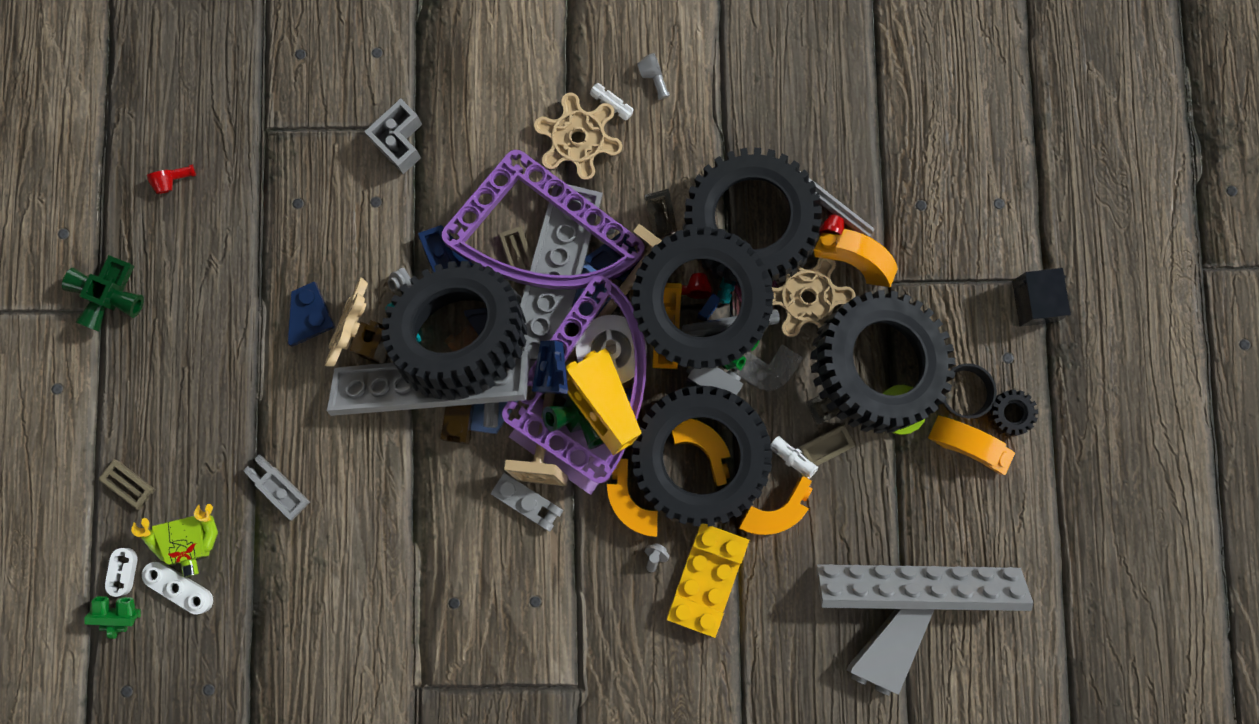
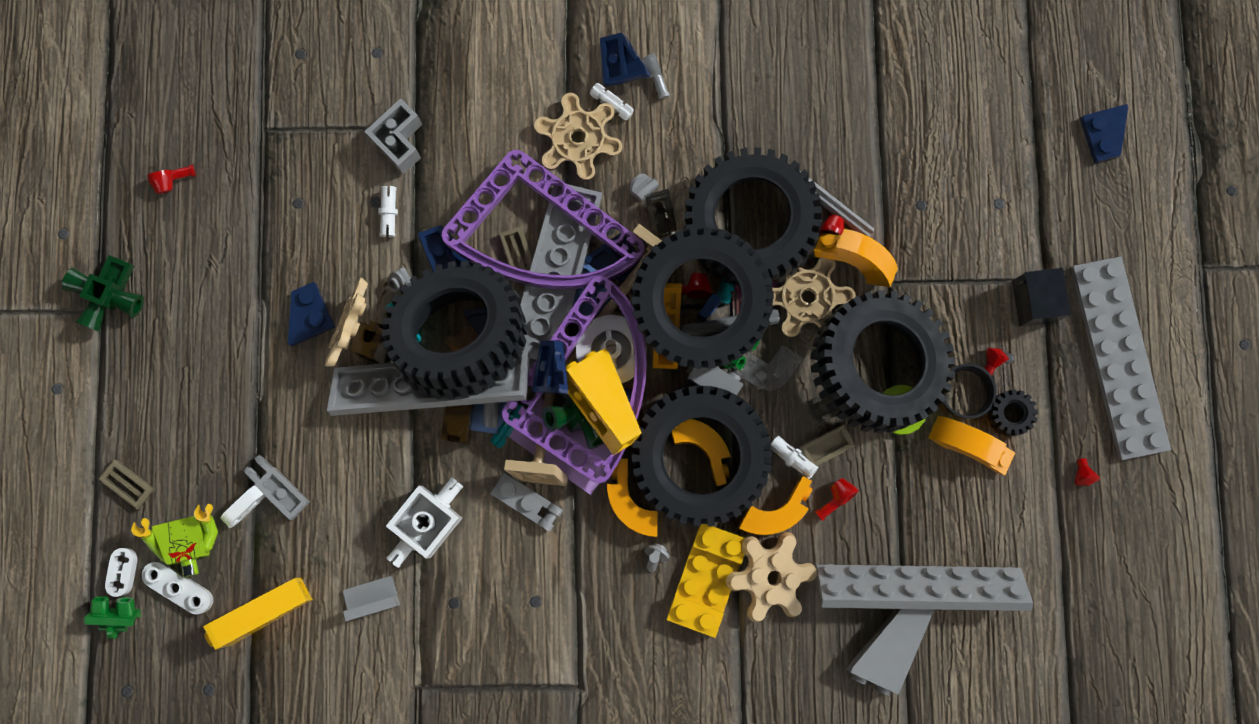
none -> yellow slope [203,577,313,650]
none -> white beam [220,486,265,528]
none -> light grey panel [343,576,400,621]
none -> white pin [378,186,398,238]
none -> white brick [386,477,464,568]
none -> teal axle [490,403,527,448]
none -> dark blue wing [600,32,650,87]
none -> light grey plate [630,174,659,202]
none -> tan plate [726,532,817,622]
none -> red bar [815,478,859,521]
none -> red rock [984,347,1009,375]
none -> light grey plate [1070,256,1171,461]
none -> red rock [1074,458,1100,486]
none -> dark blue wing [1080,104,1128,164]

